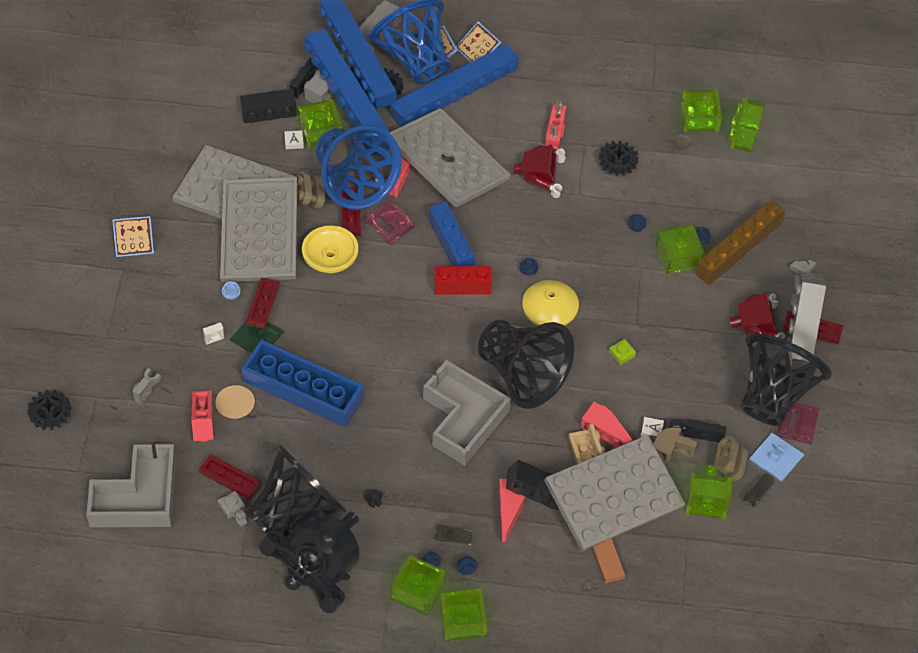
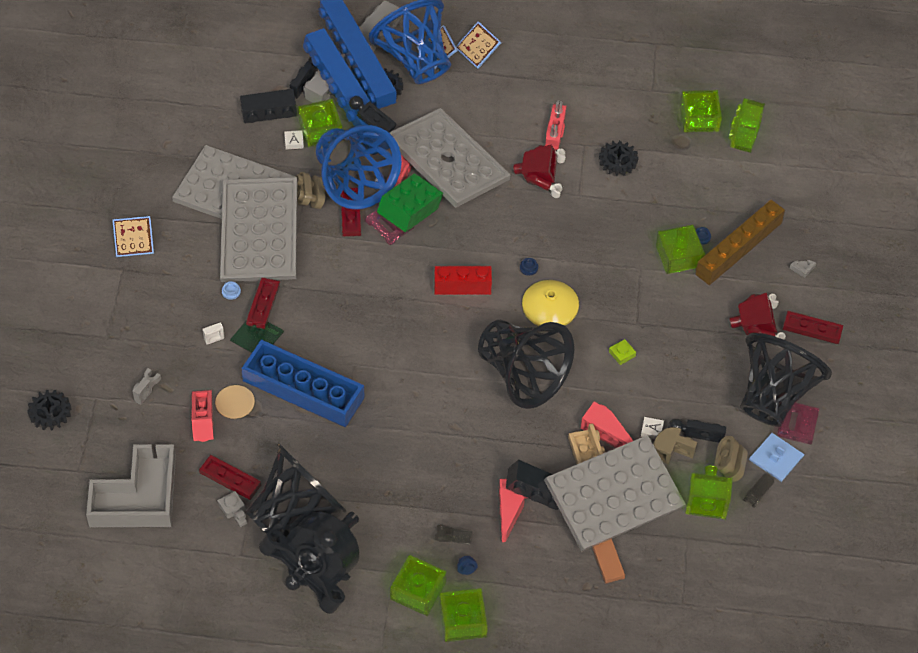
light yellow dish [302,226,358,273] -> none
black piece [365,490,383,508] -> none
blue brick [390,44,519,127] -> none
dark blue plate [421,552,441,572] -> none
light grey piece [423,360,511,466] -> none
blue brick [429,202,475,266] -> none
dark blue plate [628,214,647,232] -> none
light grey piece [786,271,826,361] -> none
none -> black plate [349,96,397,133]
none -> green piece [377,173,443,232]

